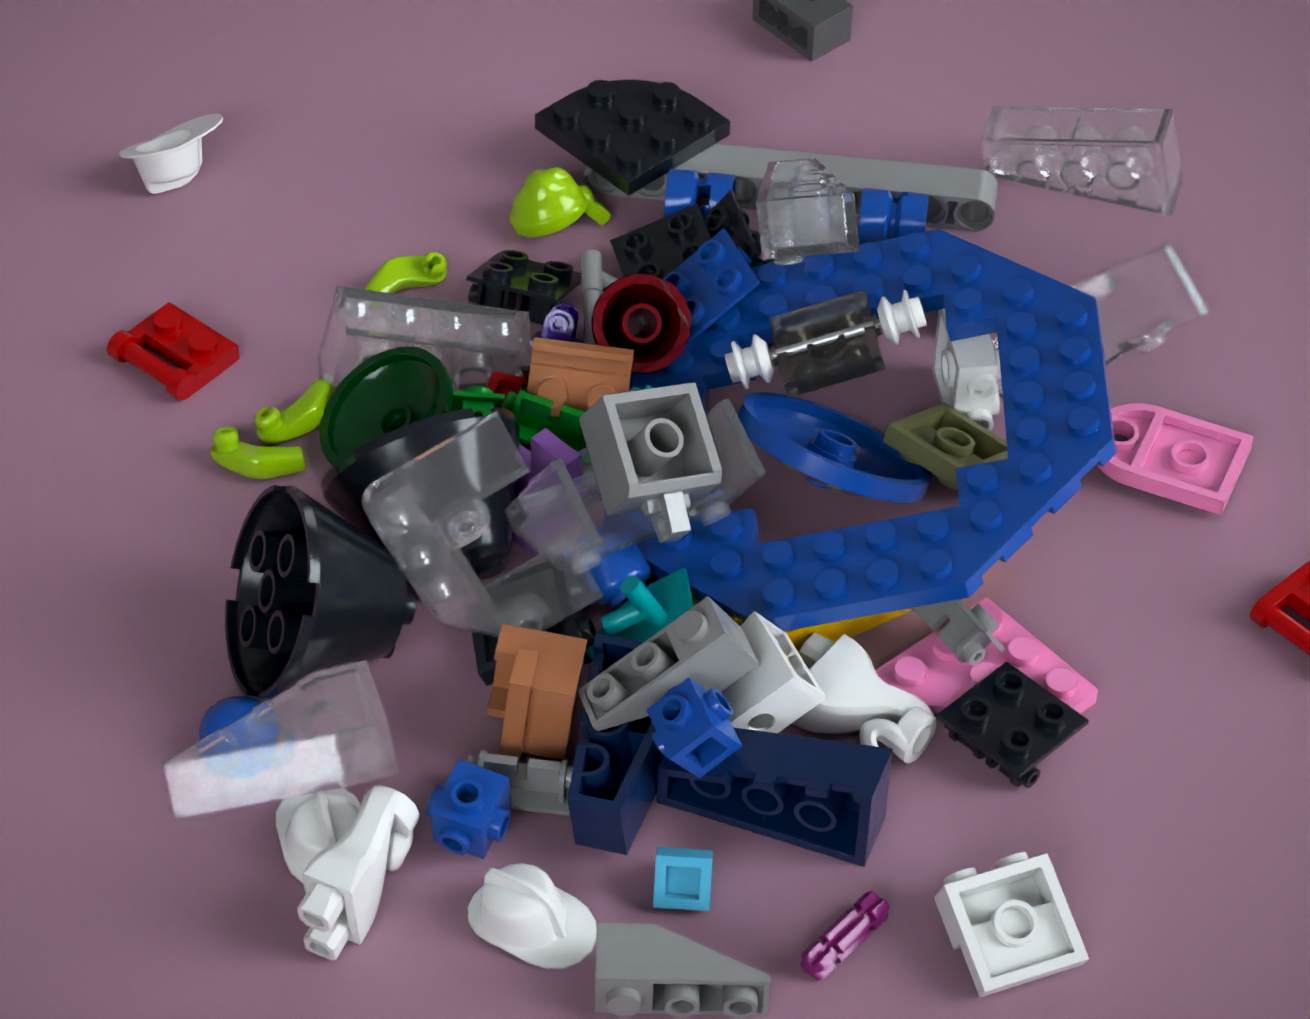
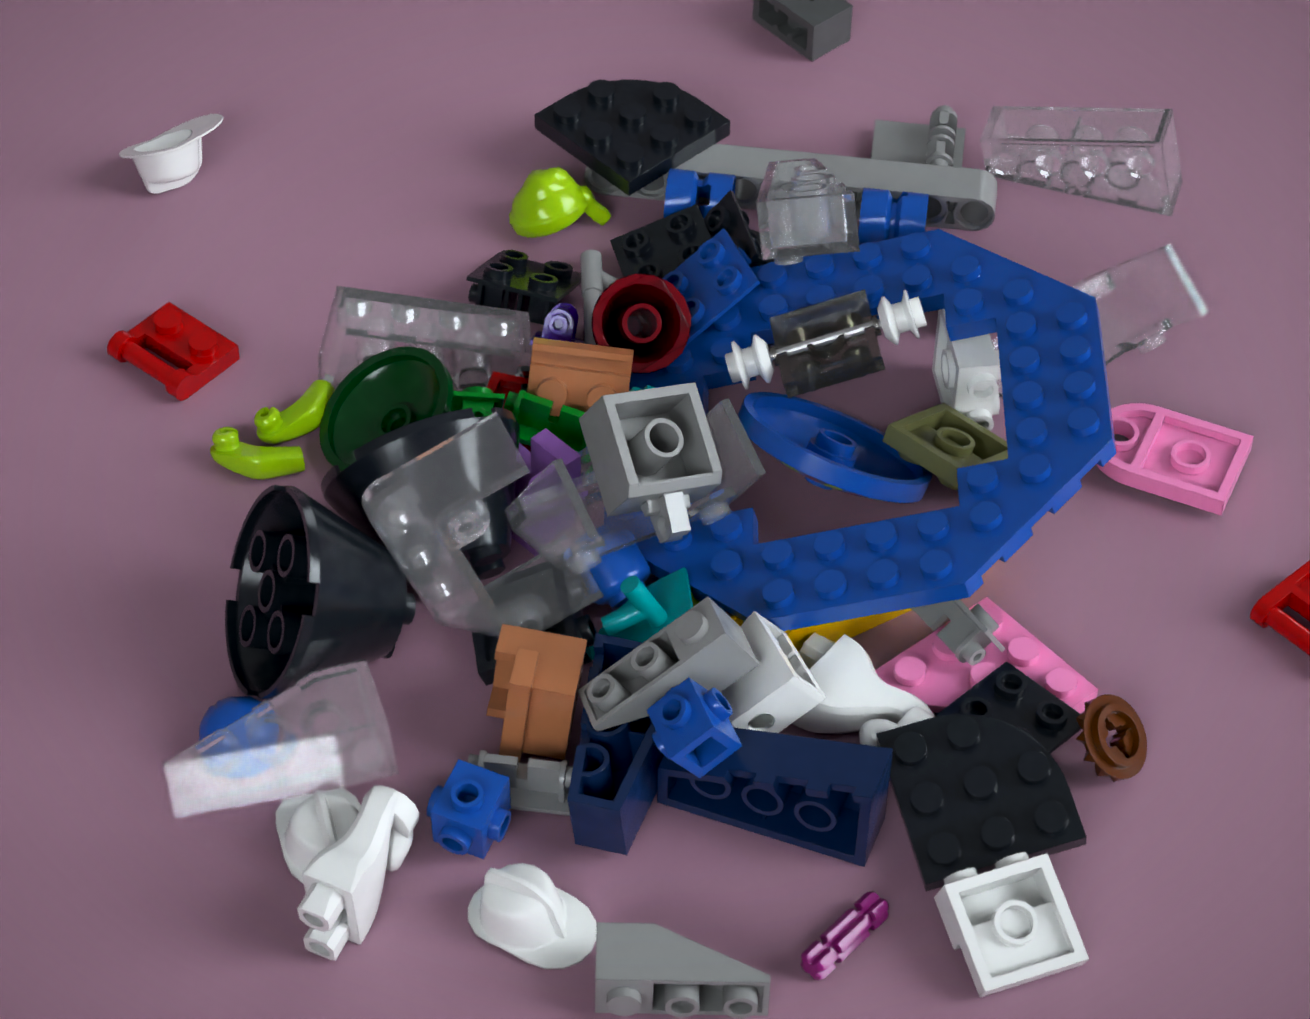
lime arm [360,252,447,310] -> none
medium azure tile [653,847,713,911] -> none
none -> light grey hinge [871,105,966,167]
none -> black plate [876,714,1087,891]
none -> reddish brown gear [1076,694,1147,782]

